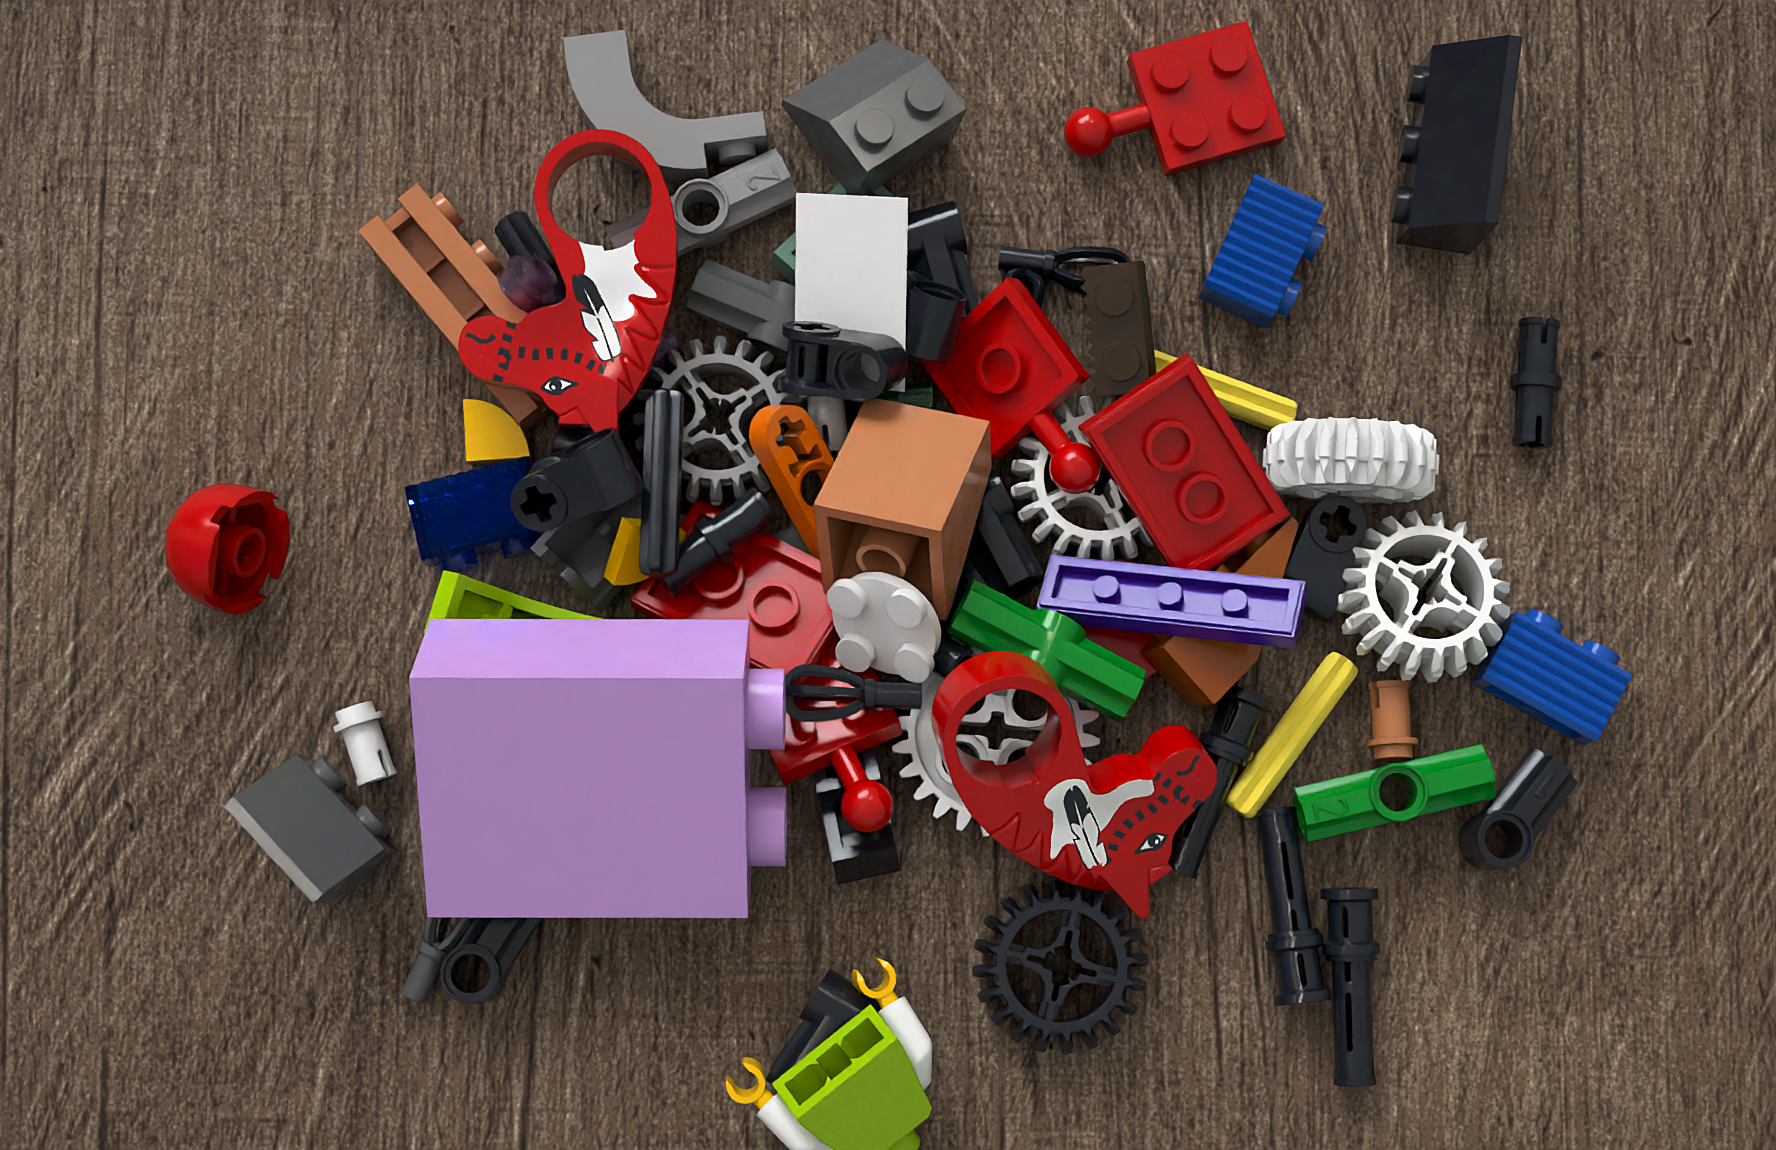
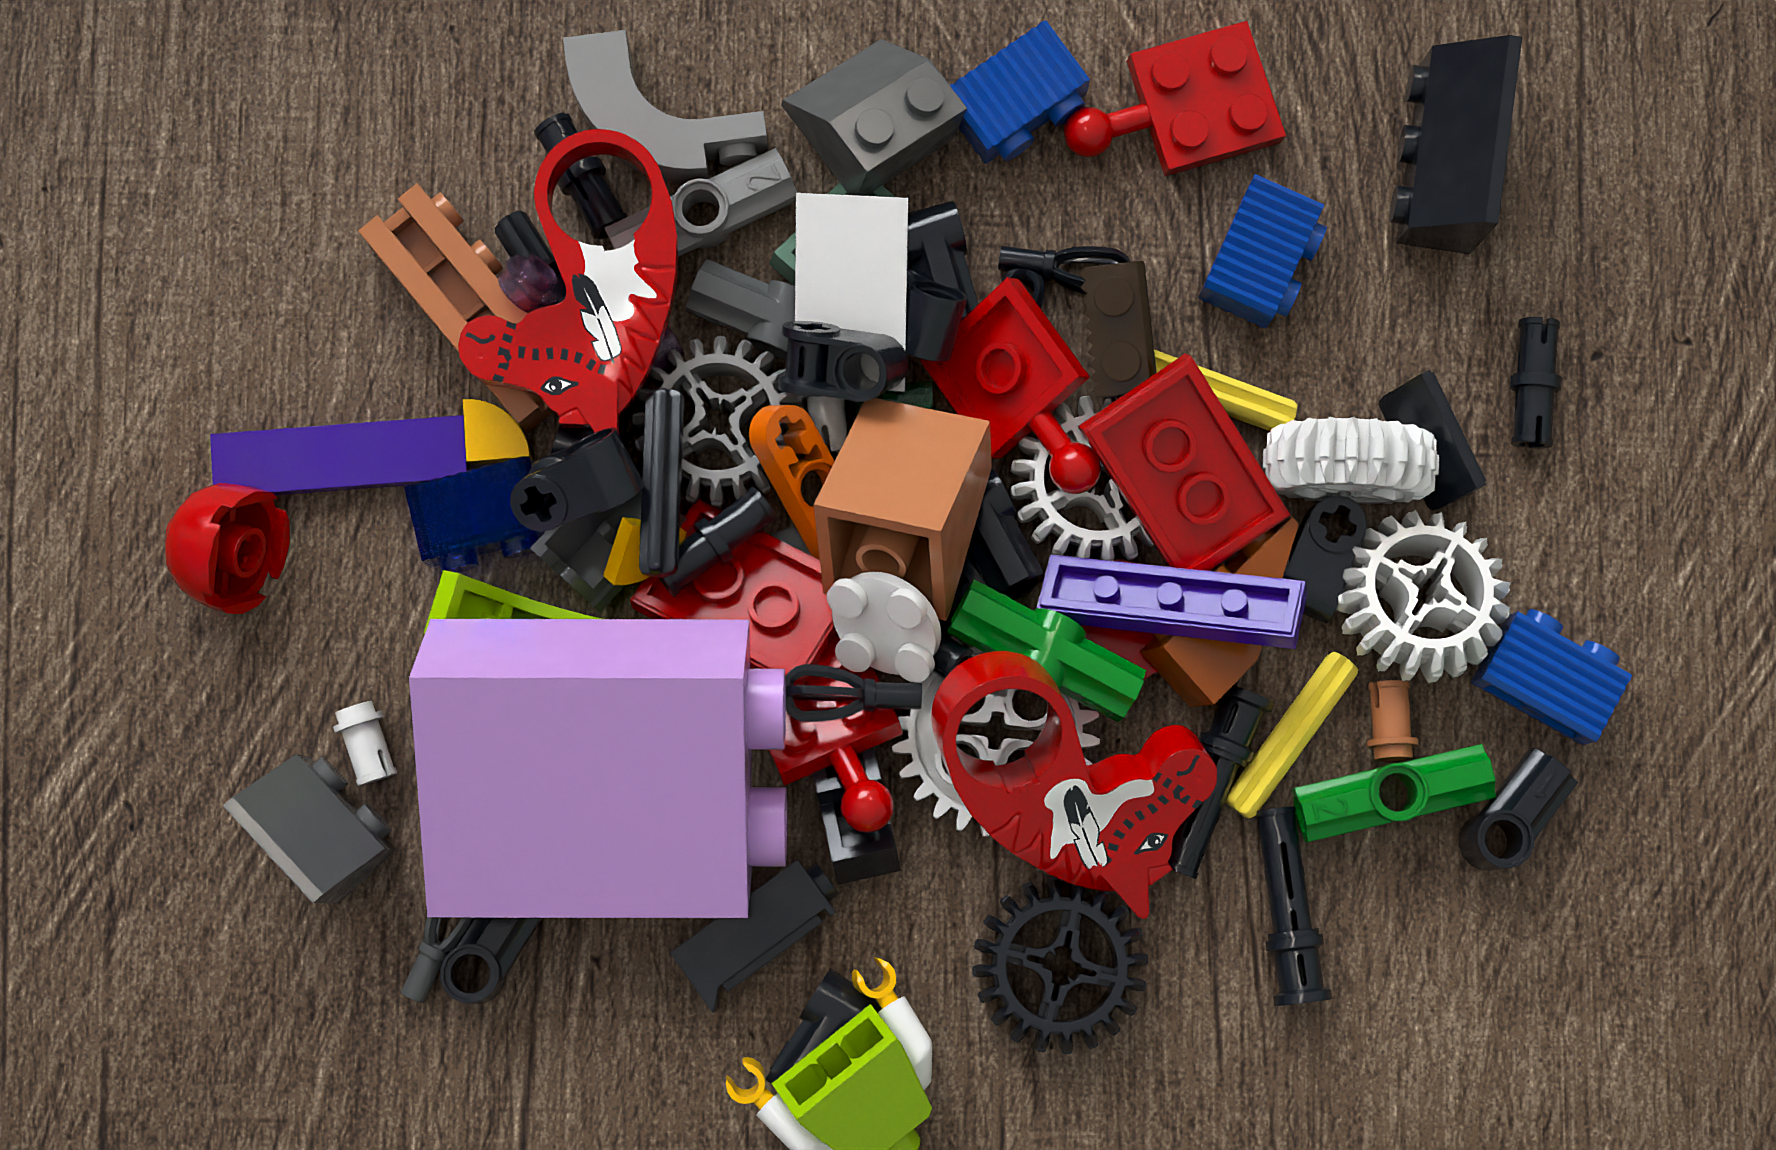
black pin [1320,887,1380,1087] -> none
none -> dark purple tile [210,415,470,495]
none -> black pin [534,113,628,240]
none -> black window [670,859,839,1013]
none -> blue brick [950,20,1090,164]
none -> black slope [1379,370,1486,511]

